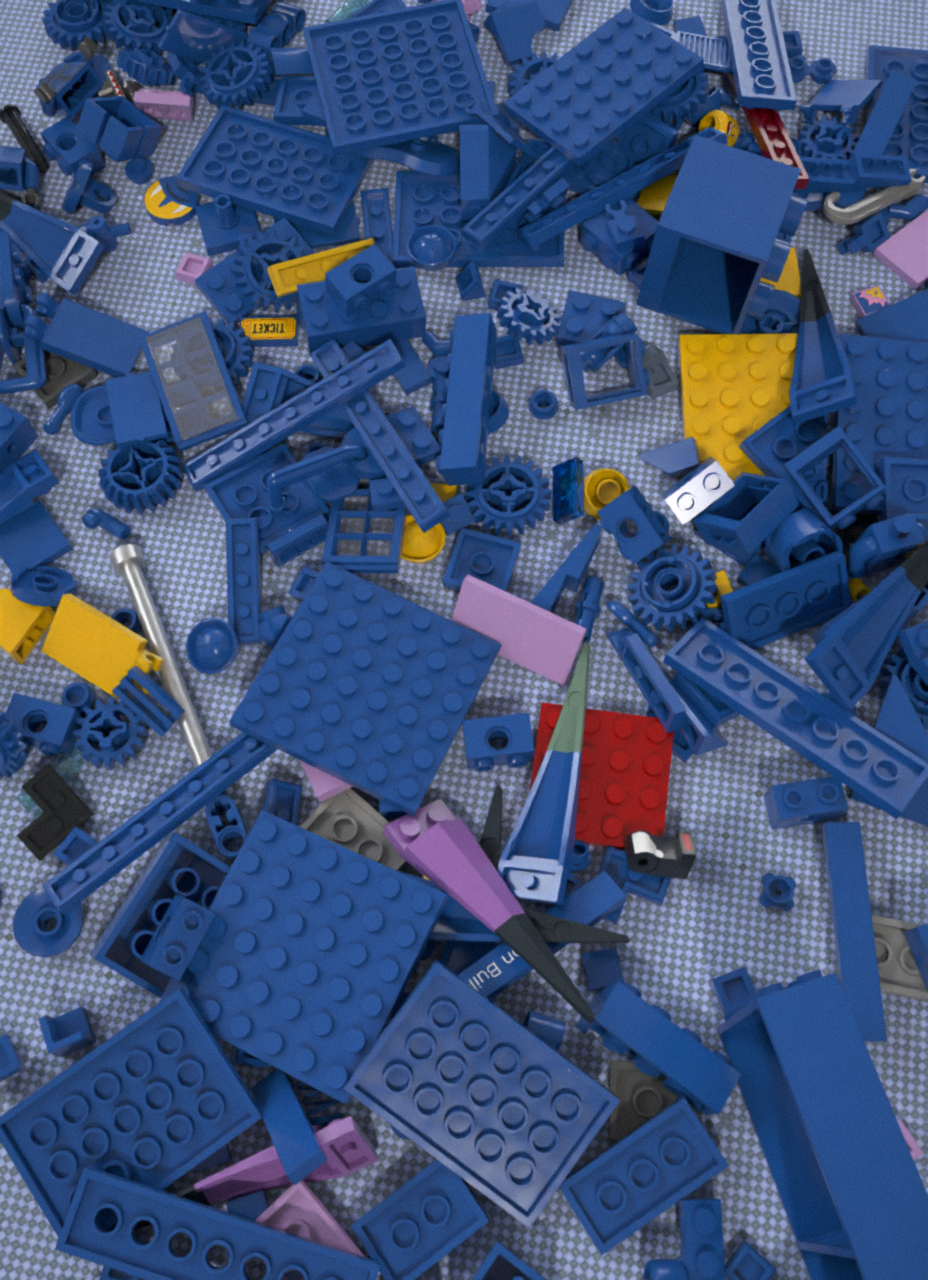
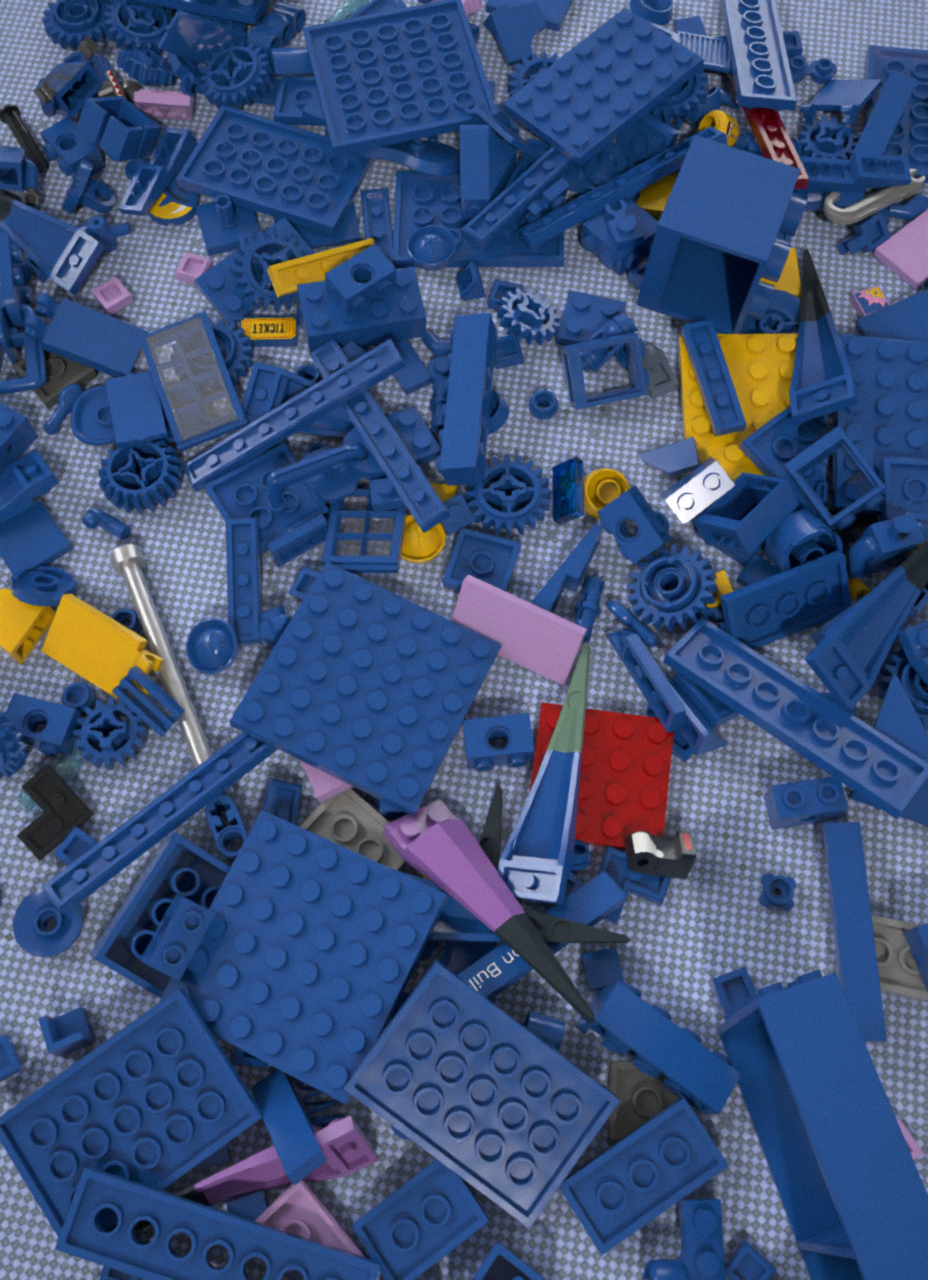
none -> lavender plate [92,276,134,316]
none -> blue slope [118,128,198,216]
none -> blue plate [681,319,747,437]

